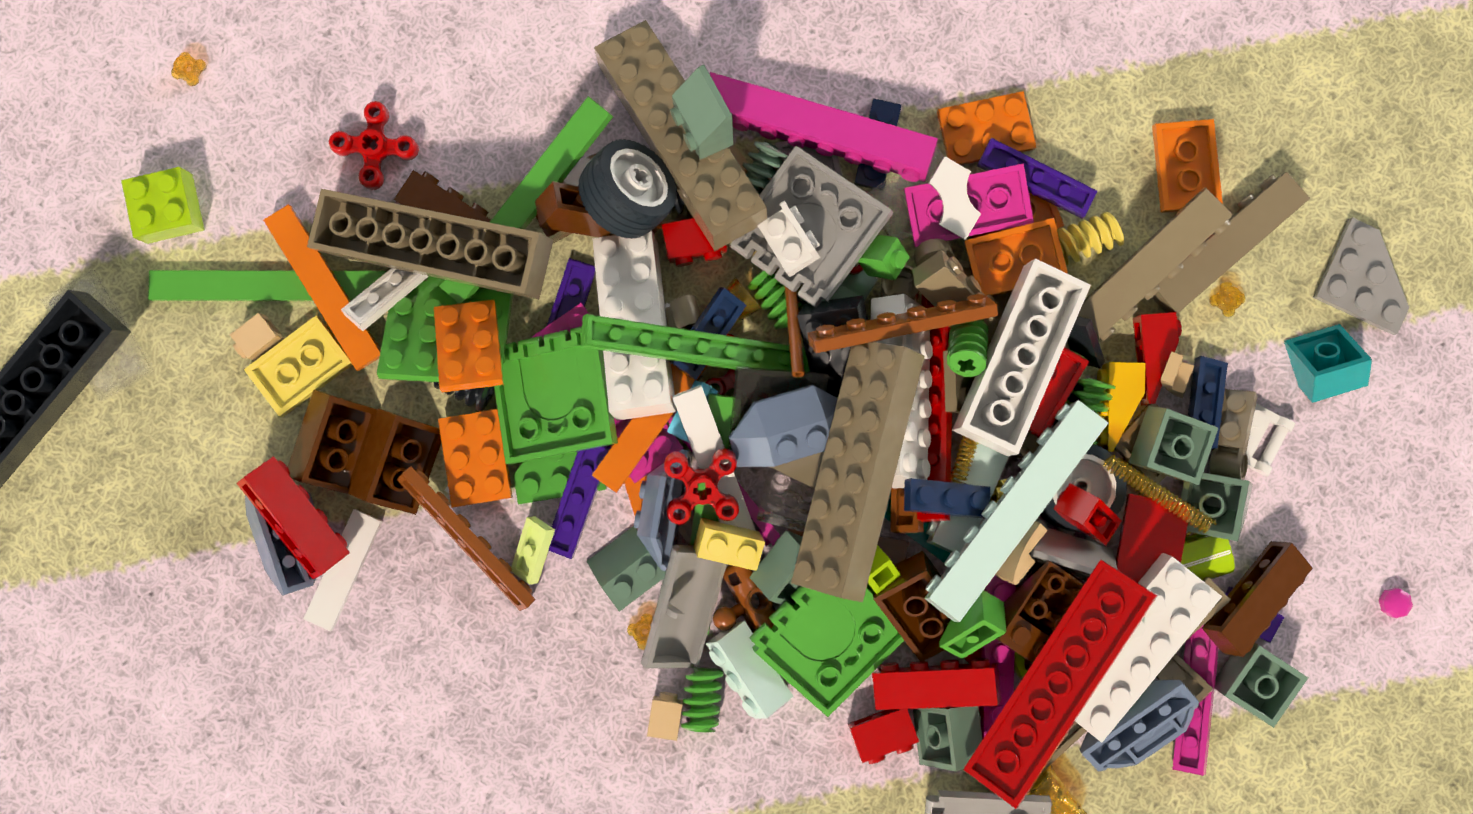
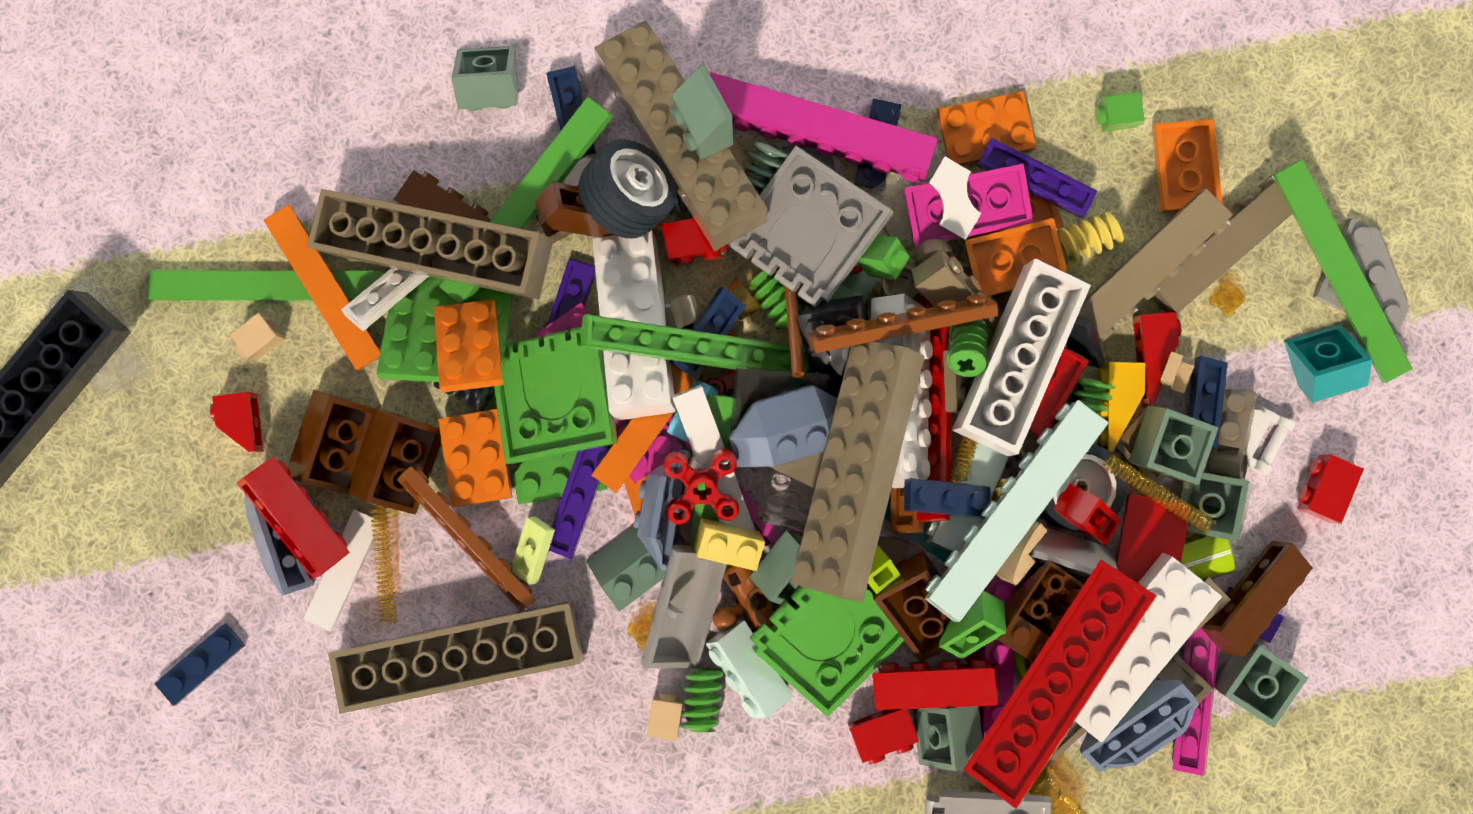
lime brick [121,167,205,244] -> none
clear yellow plate [171,52,206,86] -> none
light yellow plate [244,316,353,417] -> none
red gear [329,101,419,190] -> none
white bracket [757,201,821,277] -> none
dark pink tile [1379,588,1413,618] -> none
none -> dark blue plate [154,623,246,706]
none -> red slope [210,392,264,453]
none -> dark tan brick [328,600,585,714]
none -> clear yellow piece [370,505,398,625]
none -> sand green slope [451,46,519,111]
none -> dark blue plate [546,66,596,156]
none -> bright green brick [1095,92,1145,132]
none -> bright green tile [1272,159,1413,383]
none -> red brick [1297,454,1364,524]

